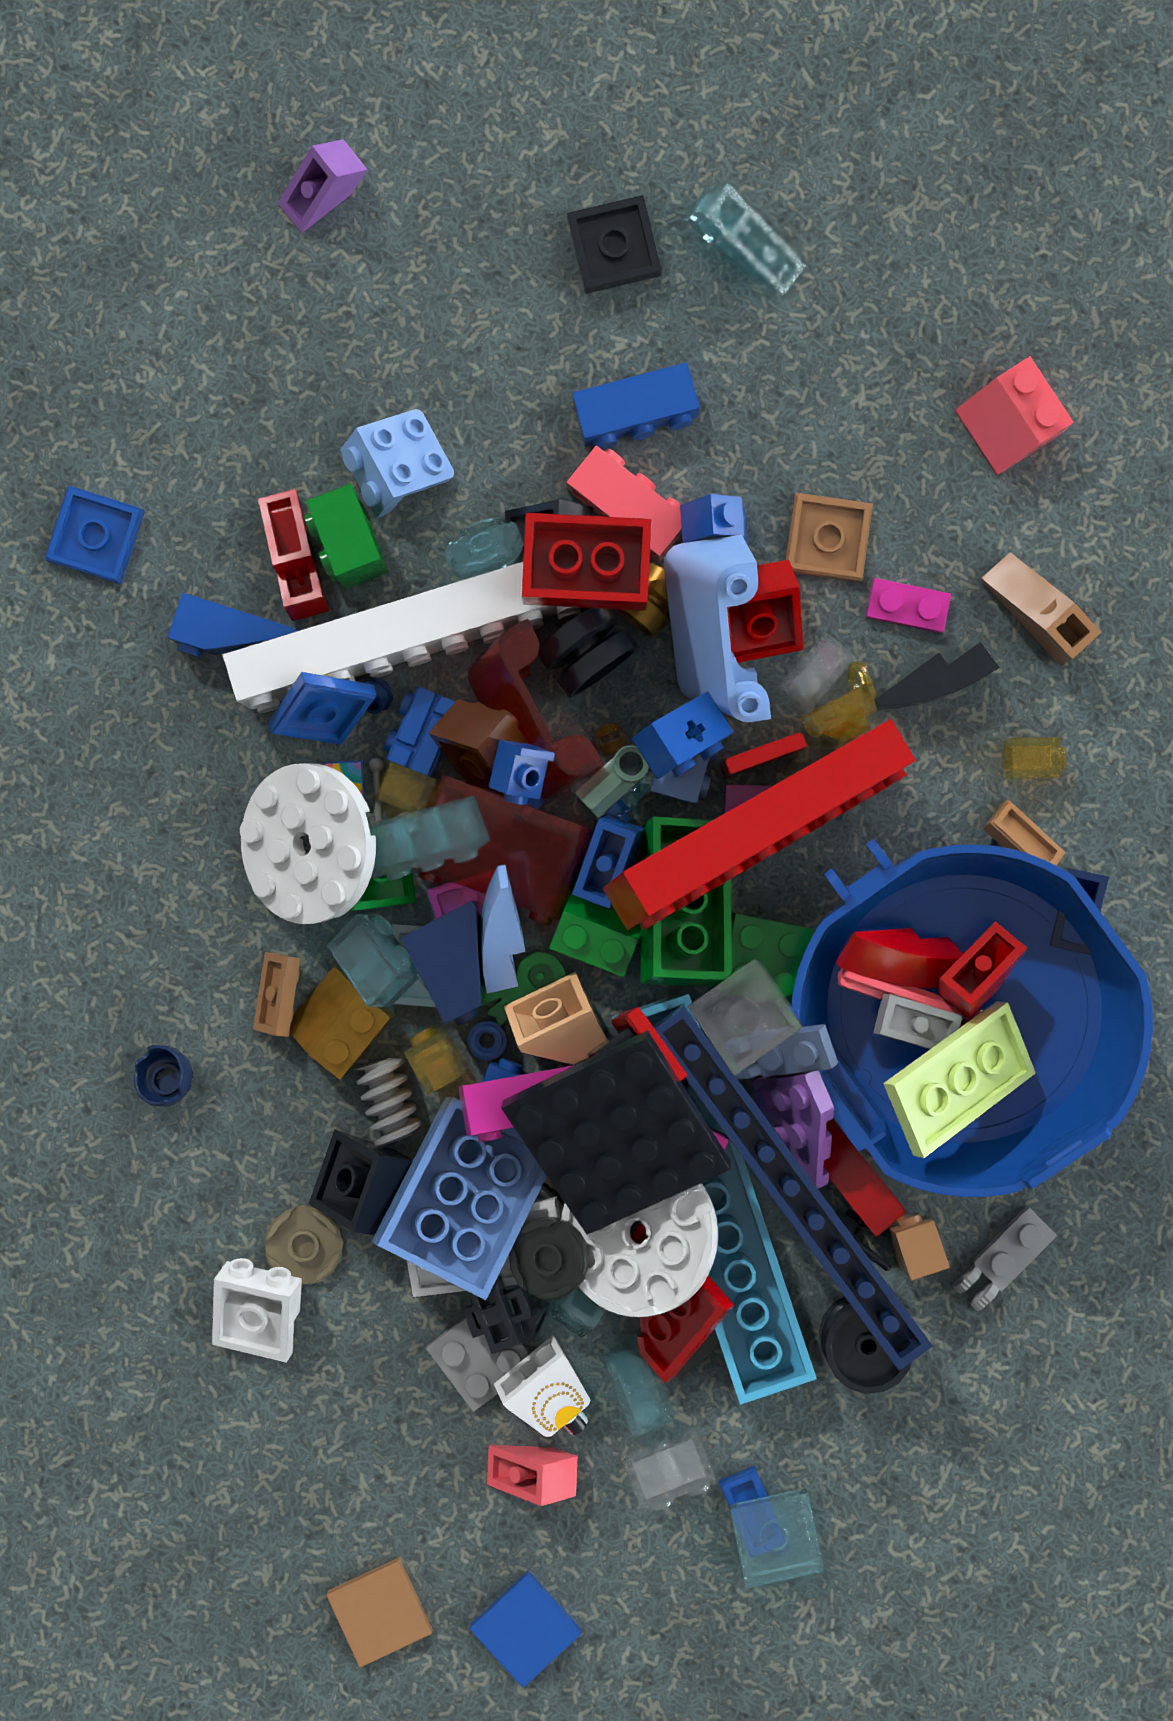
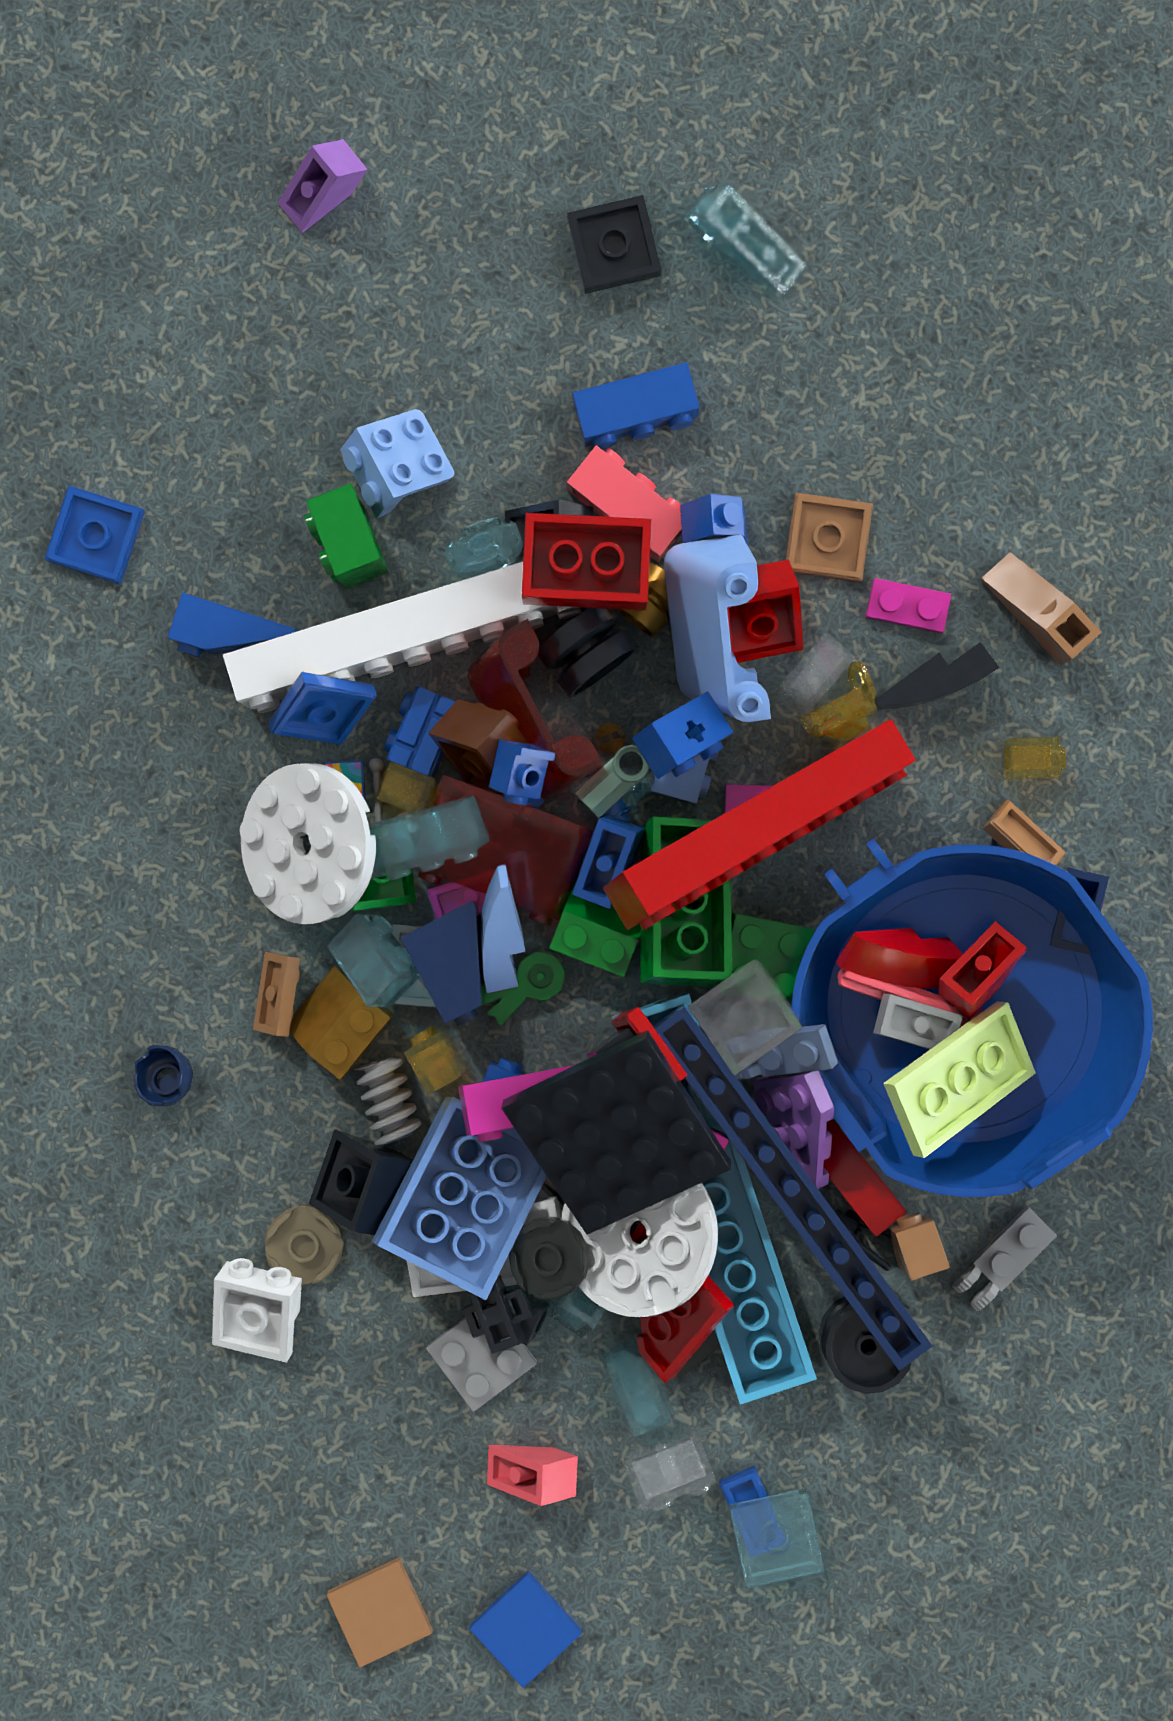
red slope [258,489,329,621] -> none
dark blue plate [360,676,393,714] -> none
blue plate [467,1021,507,1060] -> none
white torso [494,1335,591,1437] -> none
light nougat slope [504,972,607,1065] -> none
red tile [720,732,807,779] -> none
coral slope [955,356,1074,475] -> none

